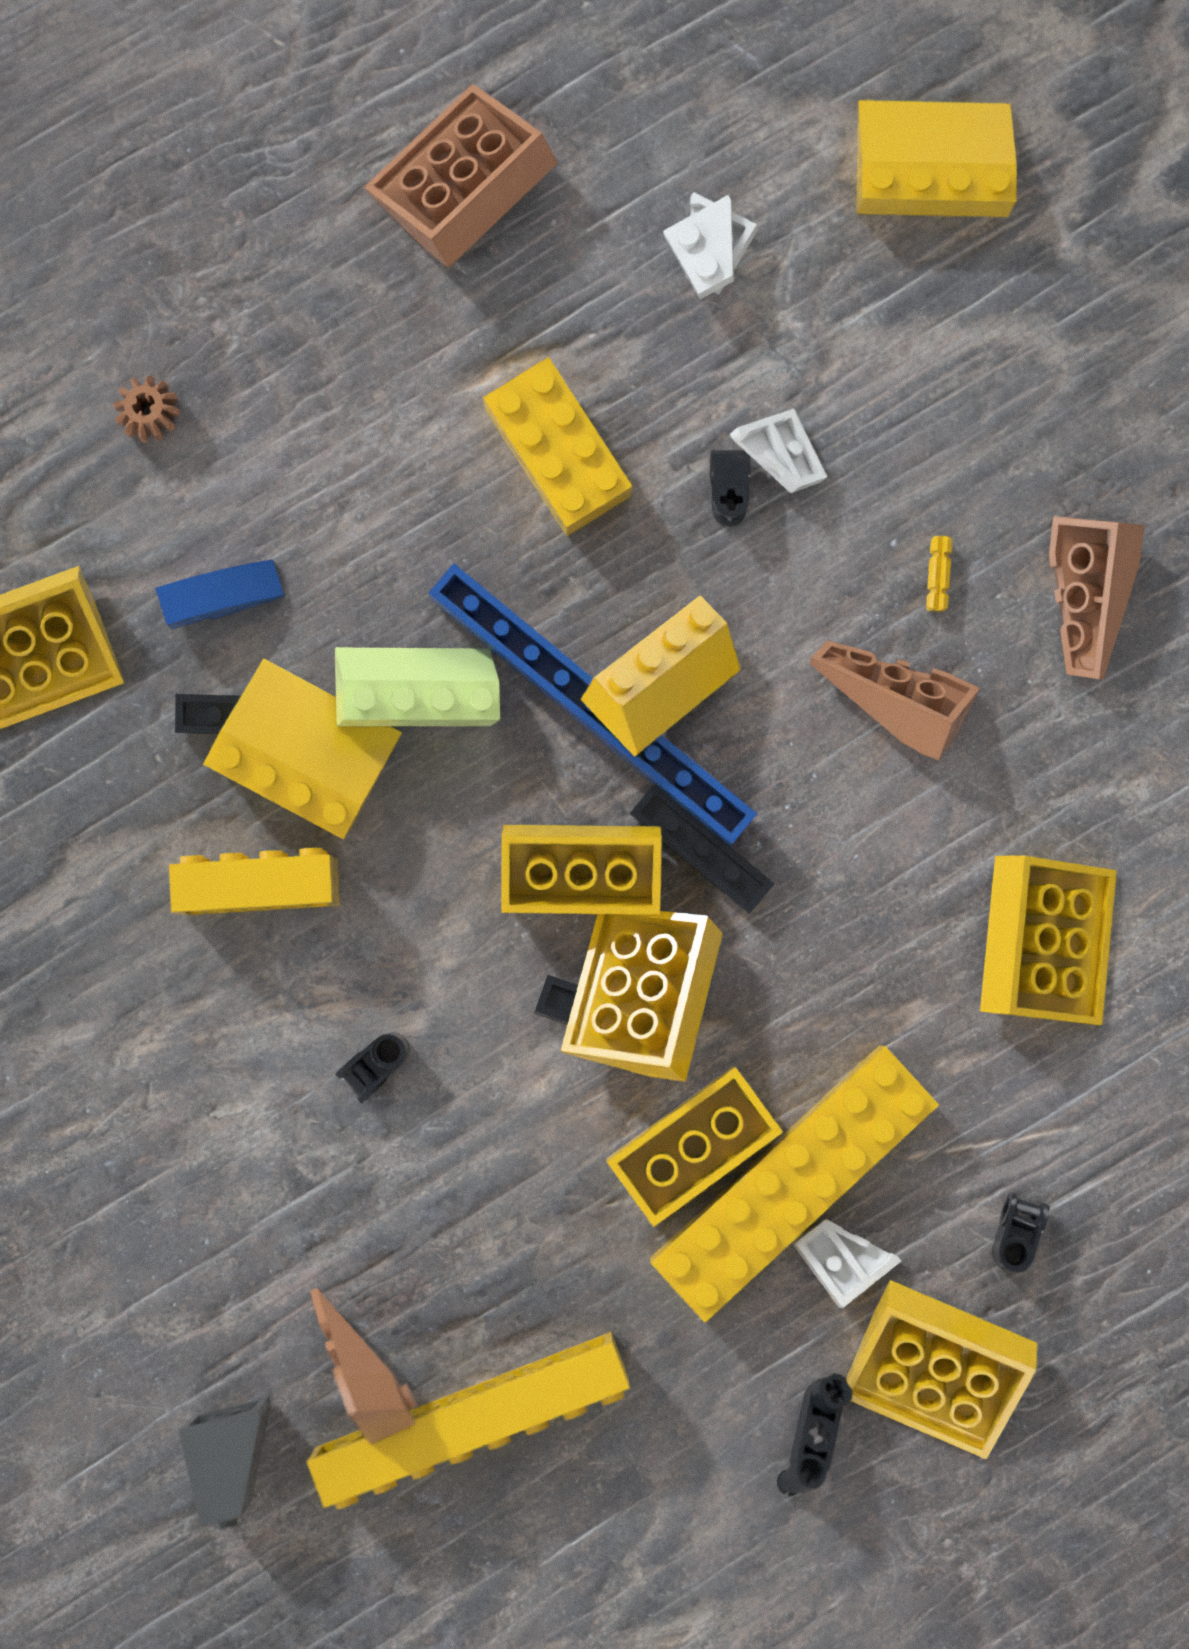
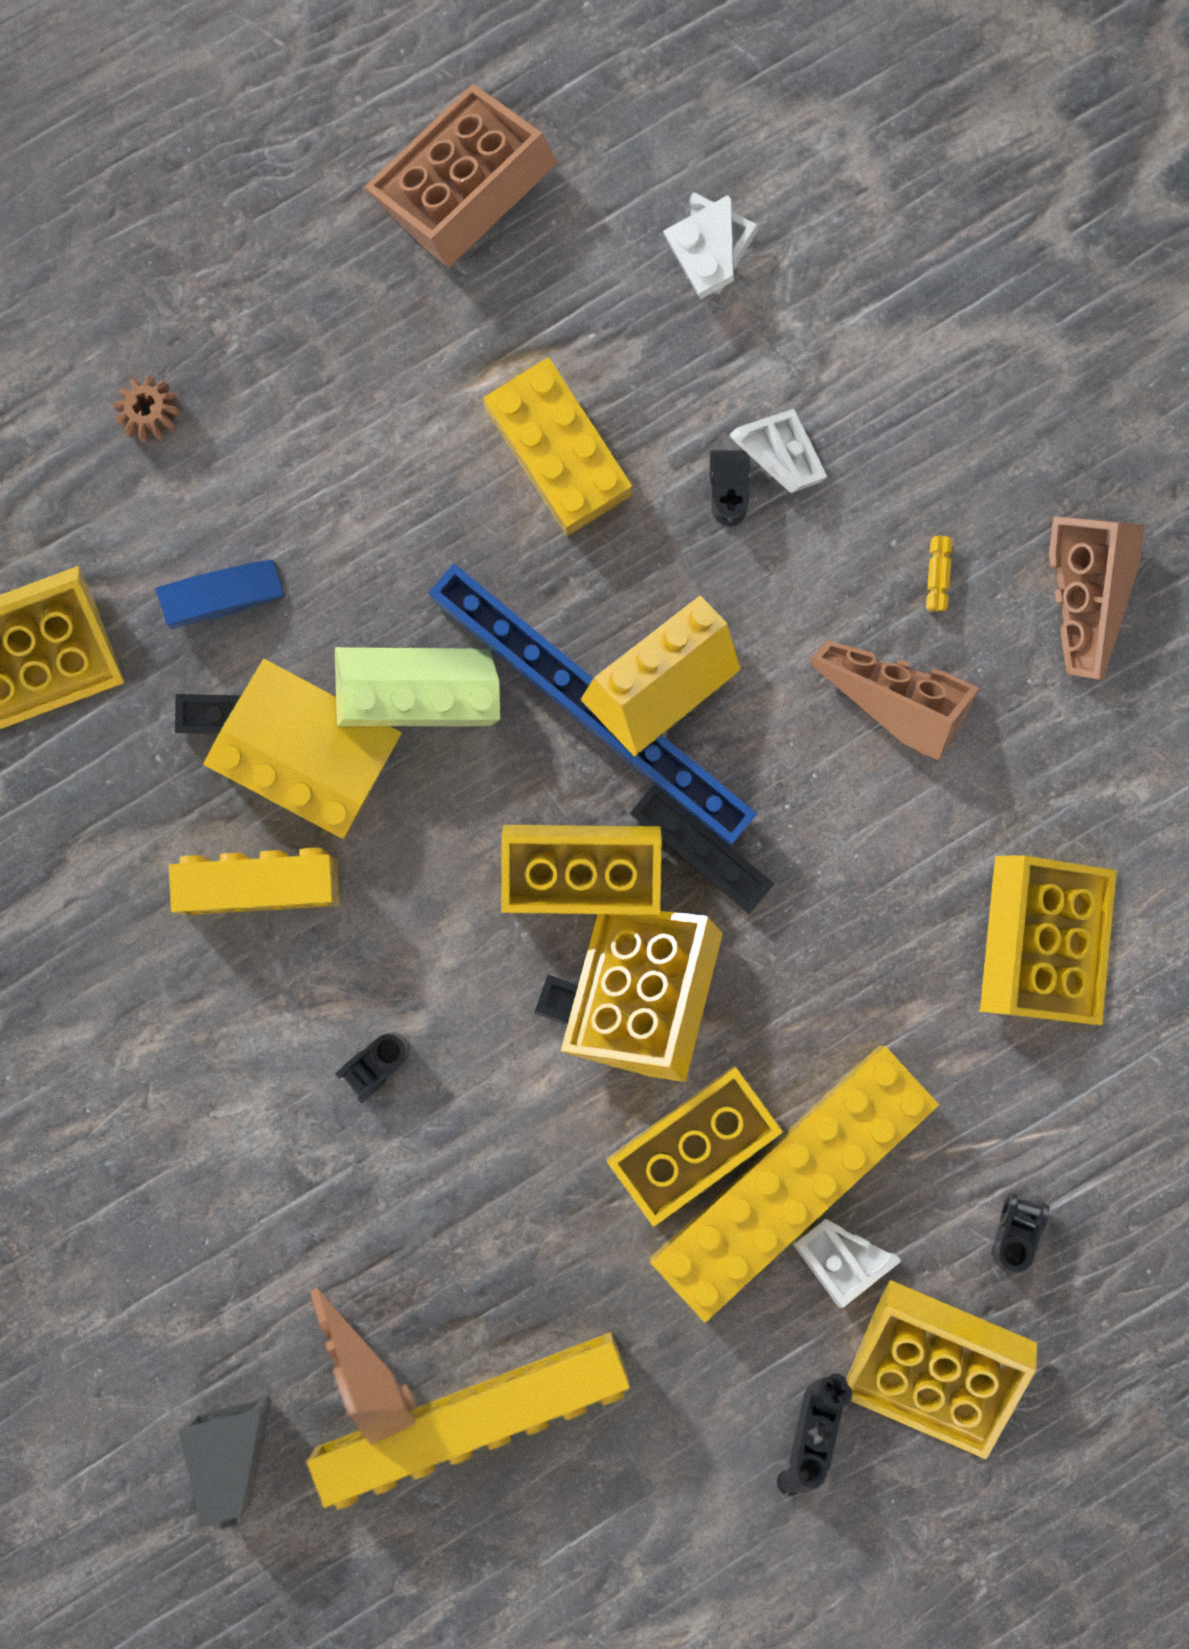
yellow slope [857,100,1017,217] -> none

